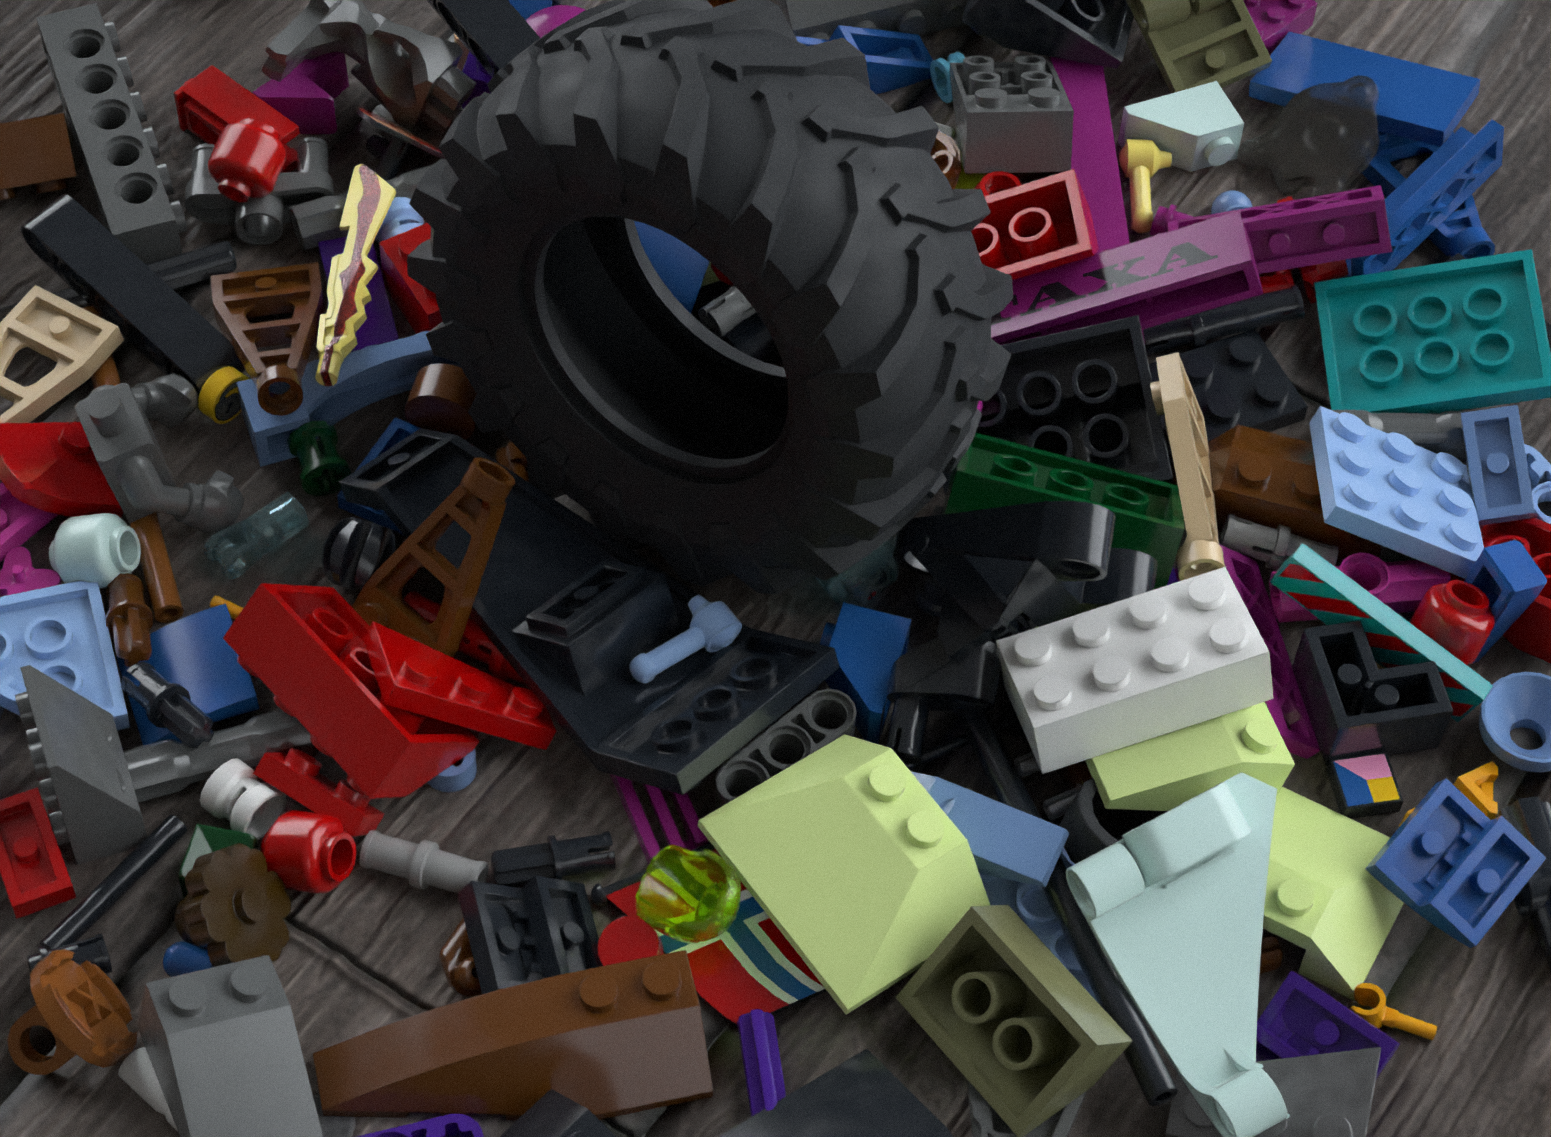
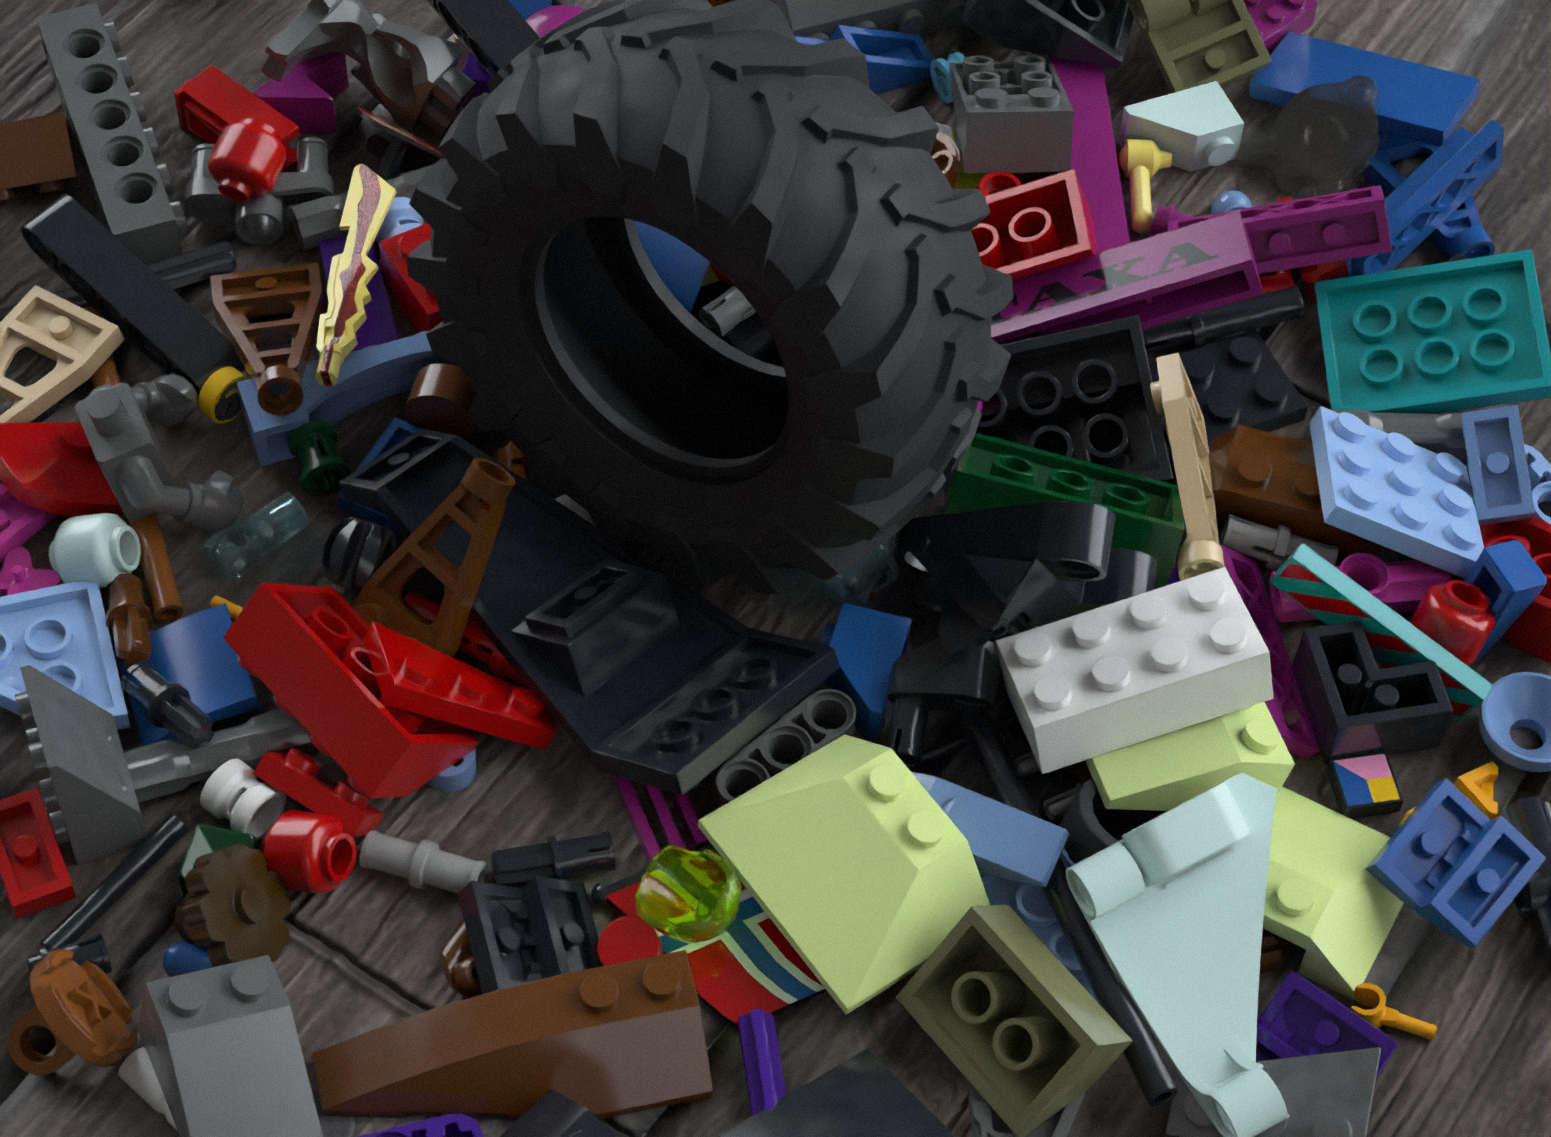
light blue piece [629,595,742,683] -> none

